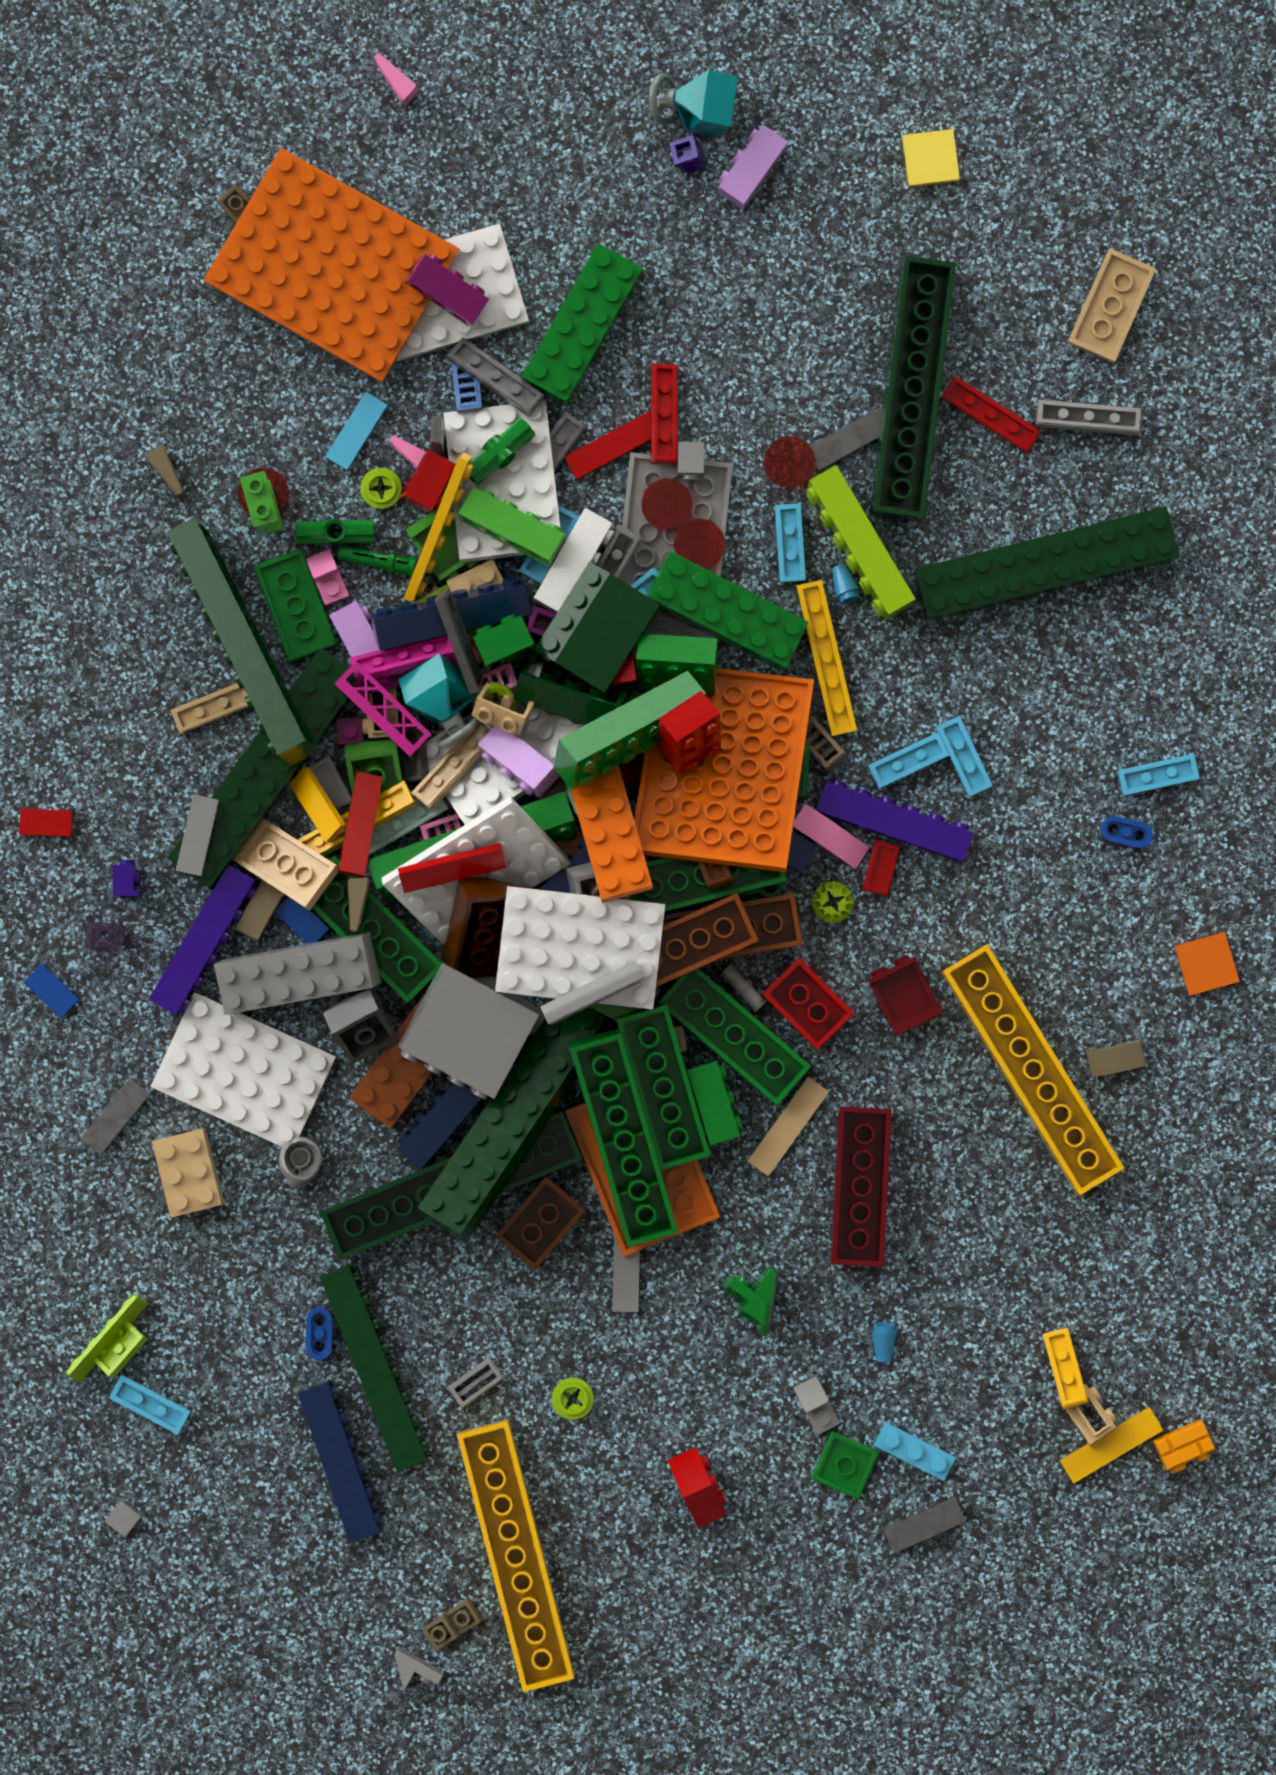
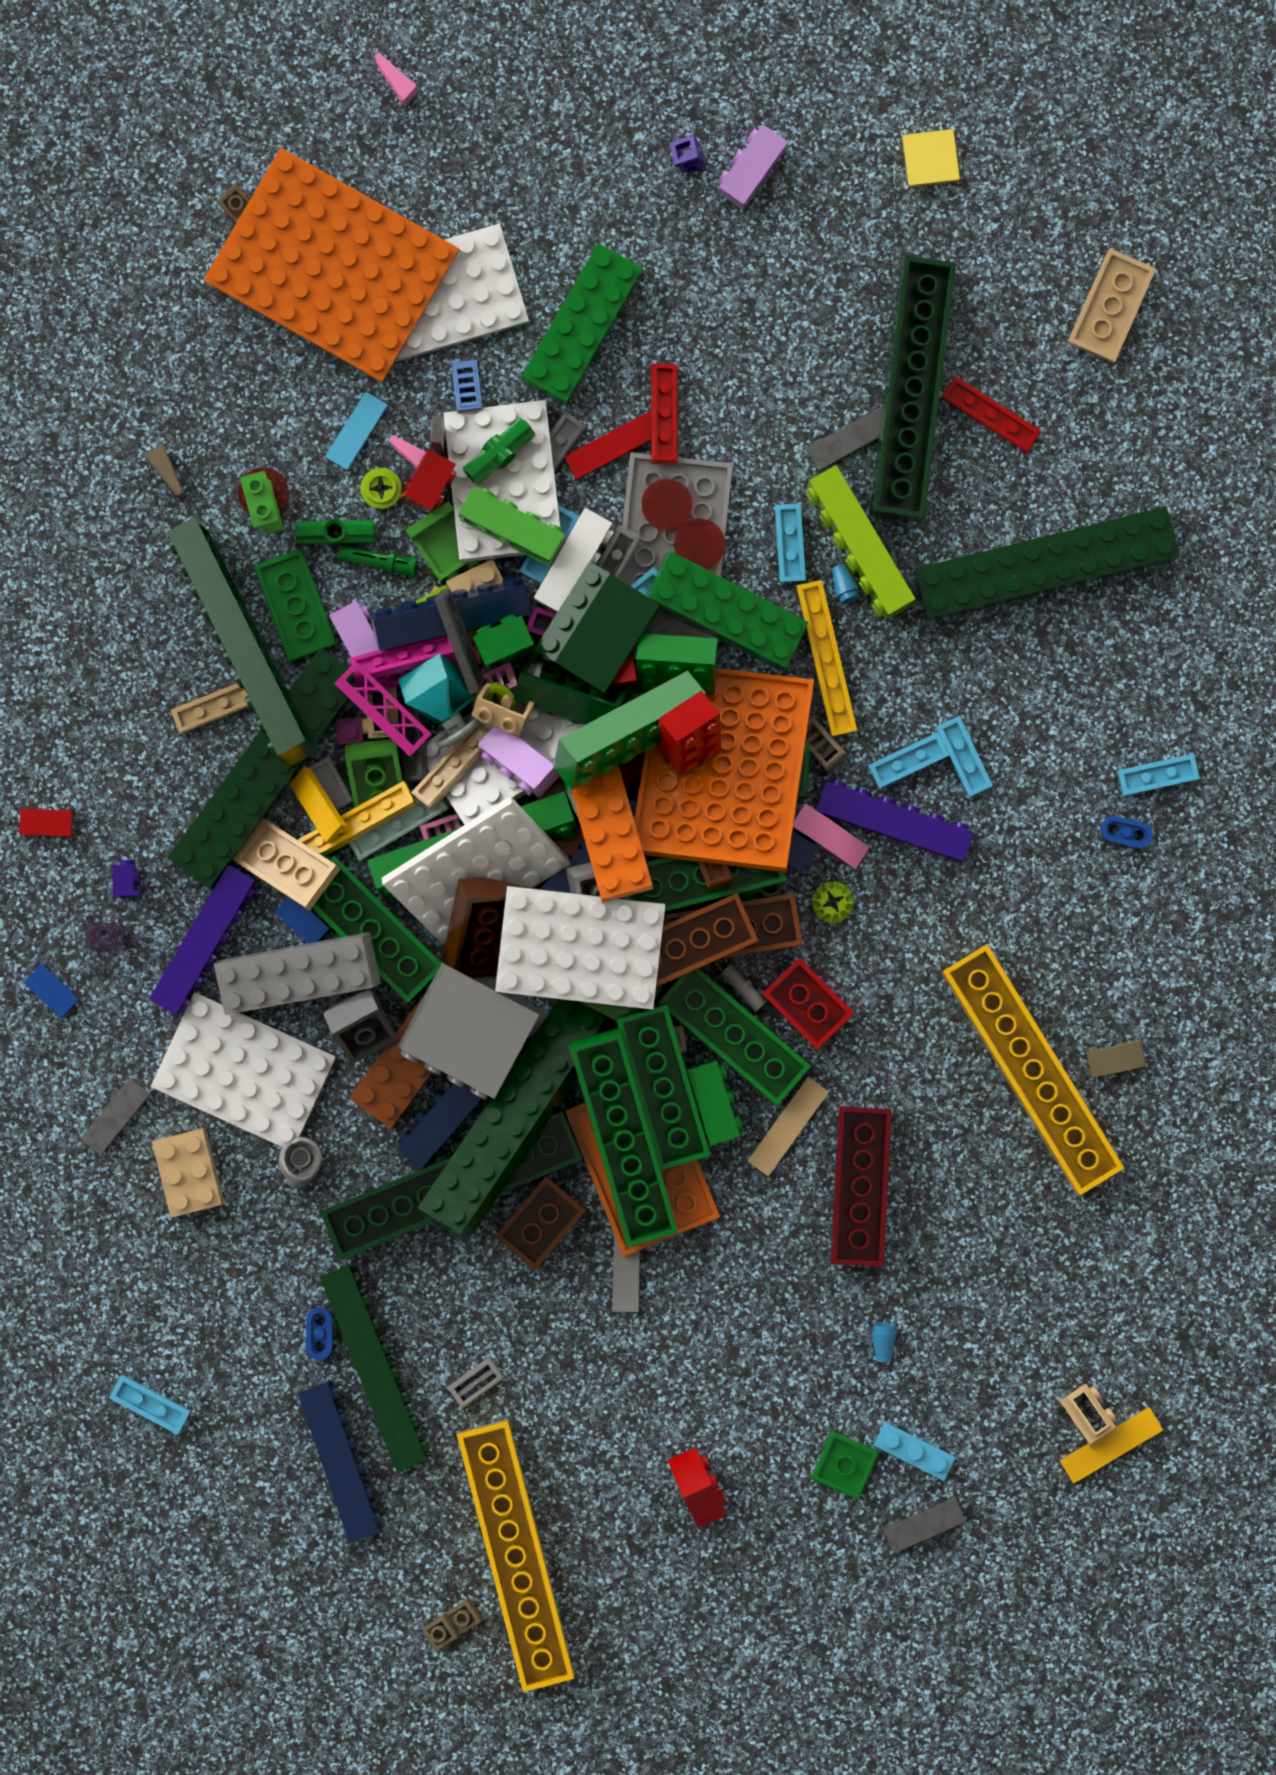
lime bracket [66,1294,149,1382] -> none
light grey tile [104,1500,142,1537] -> none
light grey tile [176,794,220,877] -> none
dark tan slope [236,881,285,942] -> none
bright pink slope [306,549,350,606] -> none
red tile [338,771,383,878] -> none
dark tan slope [348,878,370,932] -> none
light grey slope [394,1646,444,1690] -> none
red tile [398,843,507,893] -> none
yellow plate [403,453,474,601] -> none
magenta brick [404,254,489,326] -> none
flat silver tile [447,337,544,417] -> none
light grey brick [540,960,645,1025] -> none
lime gear [552,1377,594,1420] -> none
teal piece [649,70,738,137] -> none
light grey brick [678,442,704,481] -> none
green piece [720,1267,778,1337] -> none
clear red tile [764,436,816,488] -> none
light grey slope [793,1376,840,1435] -> none
red tile [862,840,901,897] -> none
dark red panel [867,954,943,1036] -> none
light grey brick [1035,400,1141,436] -> none
yellow tile [1043,1327,1089,1410] -> none
light orange brick [1152,1419,1215,1473] -> none
orange tile [1174,932,1240,996] -> none

